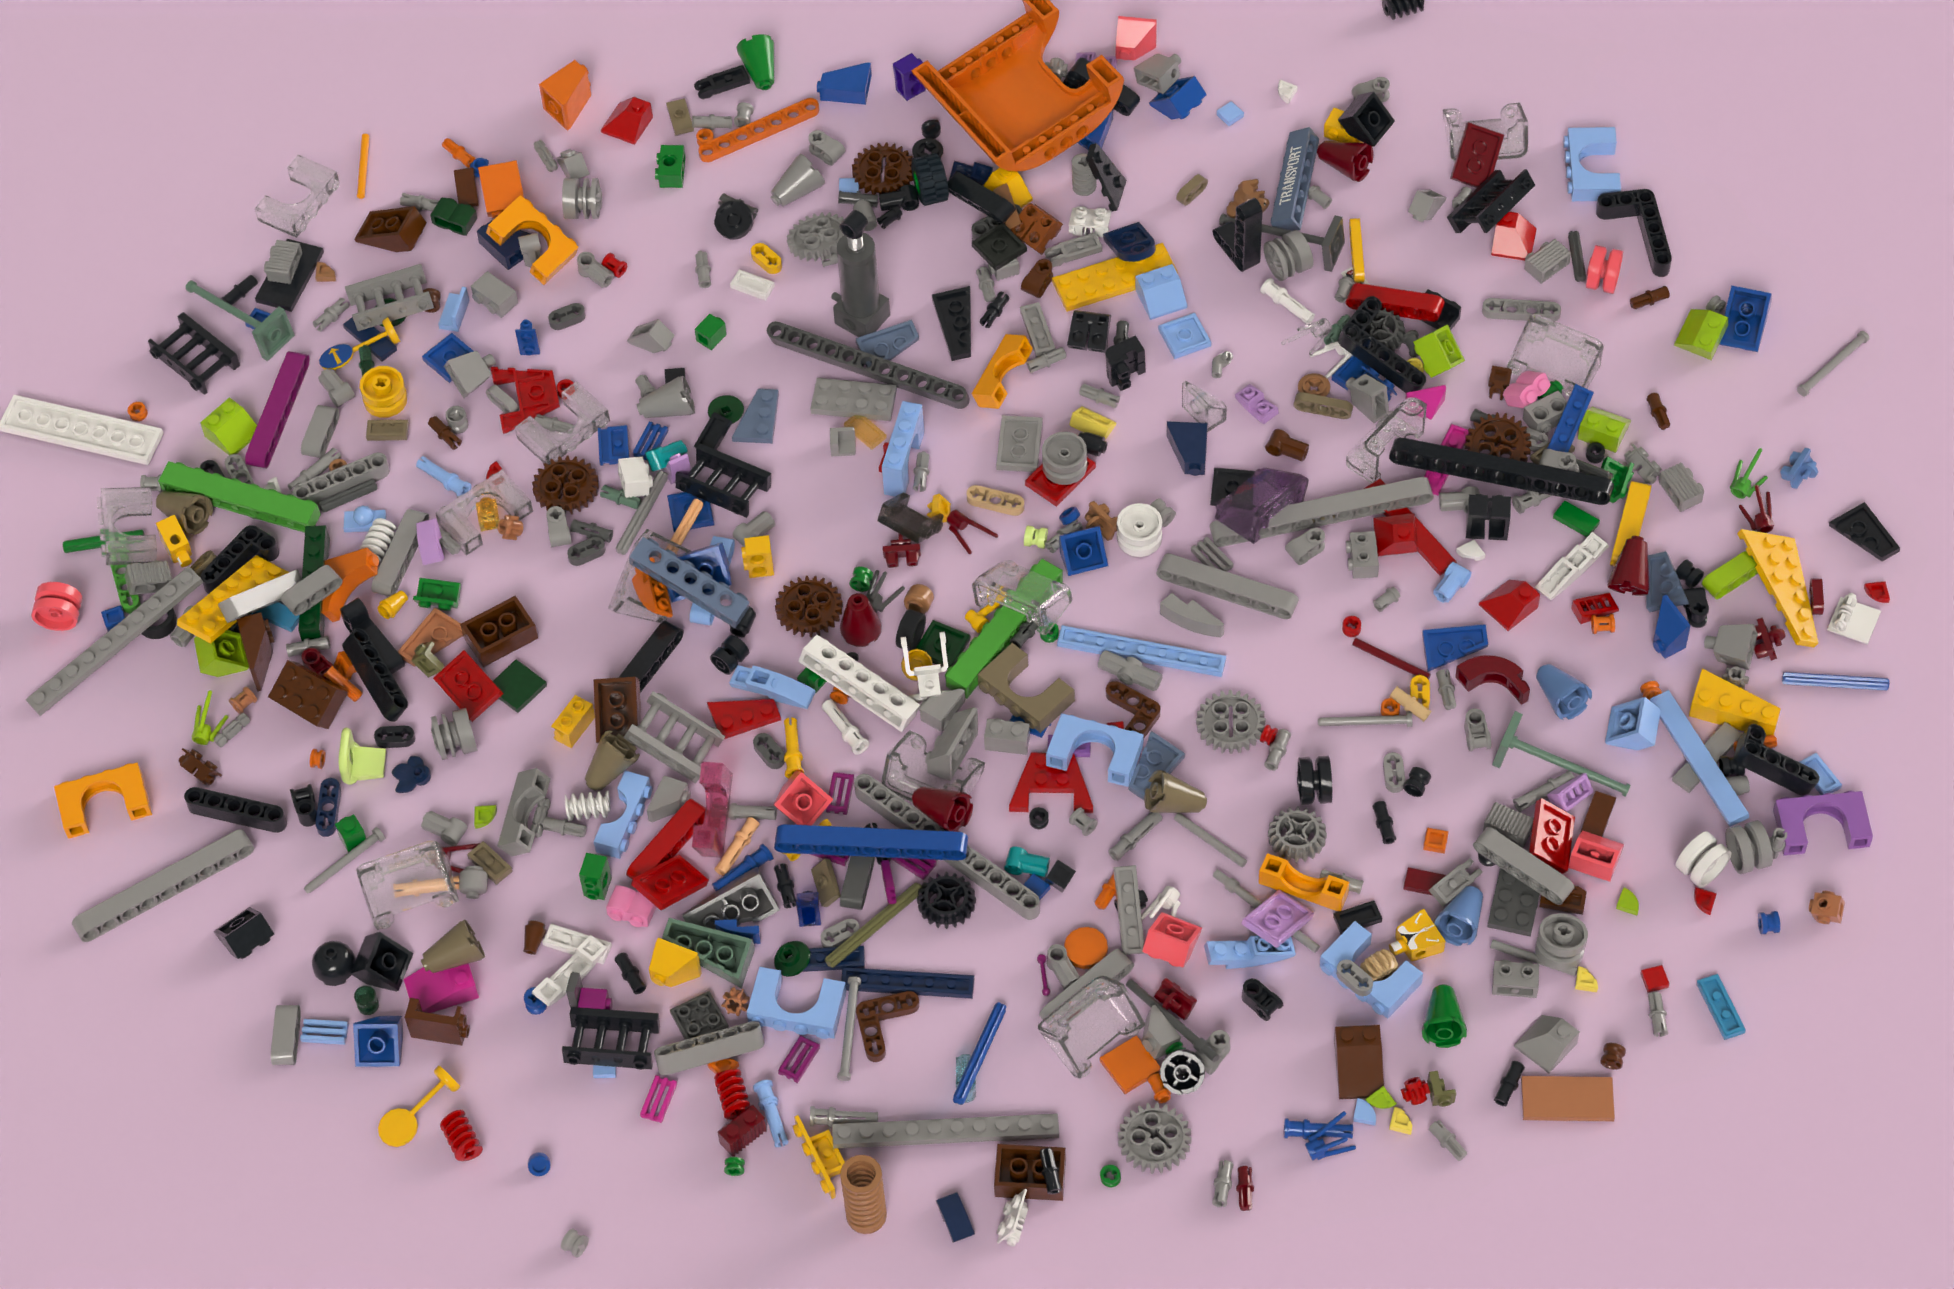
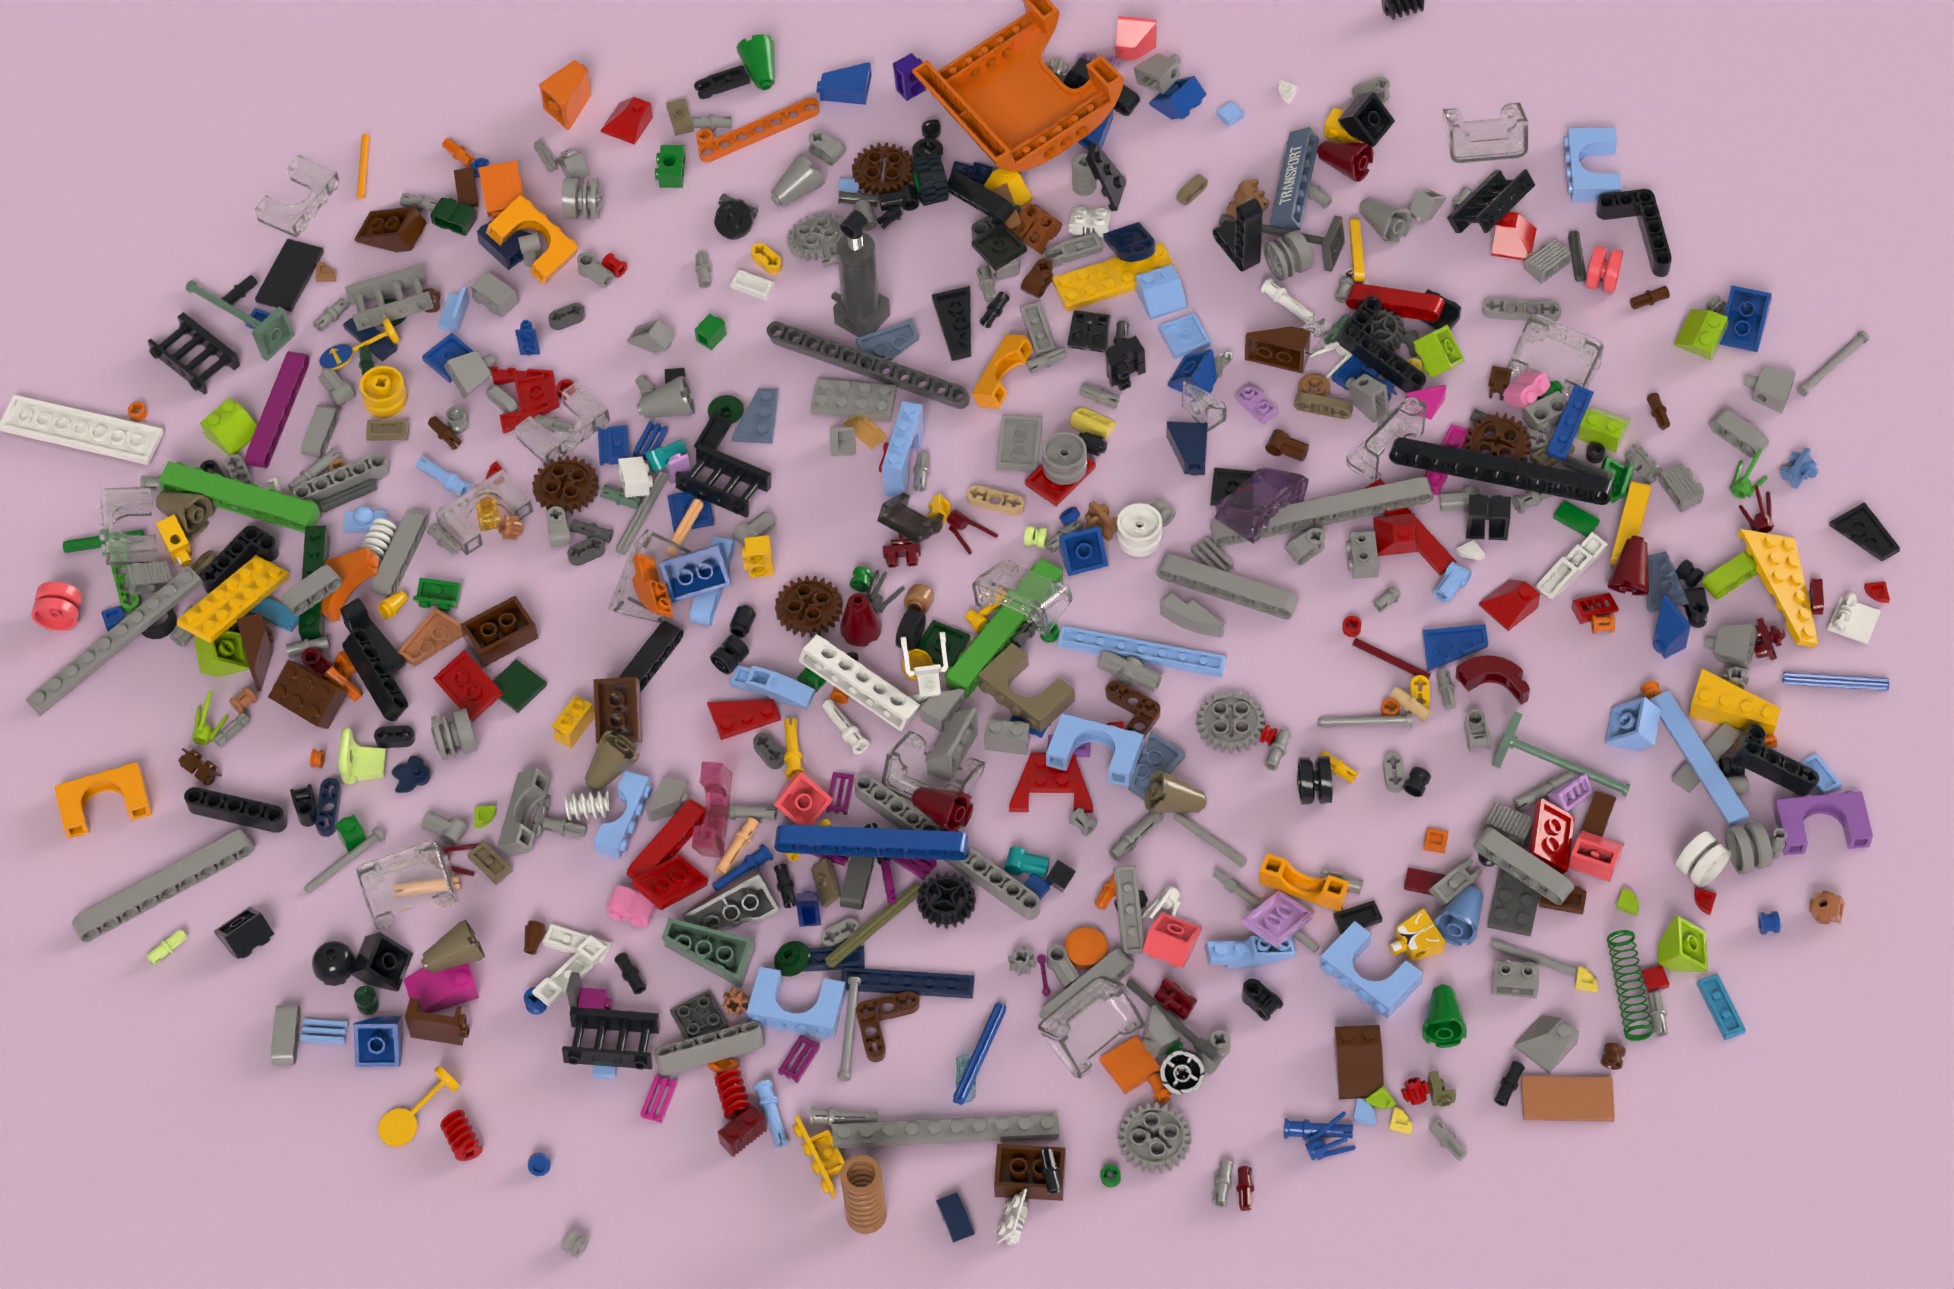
beam [218,569,302,623] -> none
light grey brick [264,240,302,284] -> none
olive bracket [411,641,445,678] -> none
lavender slope [416,518,444,565] -> none
light grey head [459,866,488,899] -> none
green brick [579,853,612,900] -> none
light grey fence [624,691,725,783] -> none
sand blue brick [629,537,750,628] -> none
yellow slope [649,938,702,987] -> none
blue slope [715,919,761,944] -> none
green bush [724,1157,745,1176] -> none
light grey bush [734,102,754,128] -> none
black bush [1029,807,1049,829] -> none
light grey gear [1268,806,1327,863] -> none
light grey beam [1336,959,1373,996] -> none
tan gear [1360,949,1398,981] -> none
black pin [1372,801,1396,844] -> none
dark red tile [1450,122,1504,188] -> none
light grey wheel [1535,913,1588,970] -> none
medium blue cone [1536,664,1592,720] -> none
light grey piece [1539,449,1580,472] -> none
none -> yellowish green axle [146,930,187,966]
none -> light grey gear [1008,947,1035,976]
none -> blue slope [1167,349,1217,398]
none -> reddish brown slope [1245,326,1311,374]
none -> yellow axle [1319,751,1359,784]
none -> light grey cone [1359,197,1413,245]
none -> green piece [1606,930,1653,1041]
none -> lime slope [1658,916,1708,972]
none -> light grey beam [1709,409,1769,458]
none -> light grey torso [1744,367,1796,413]

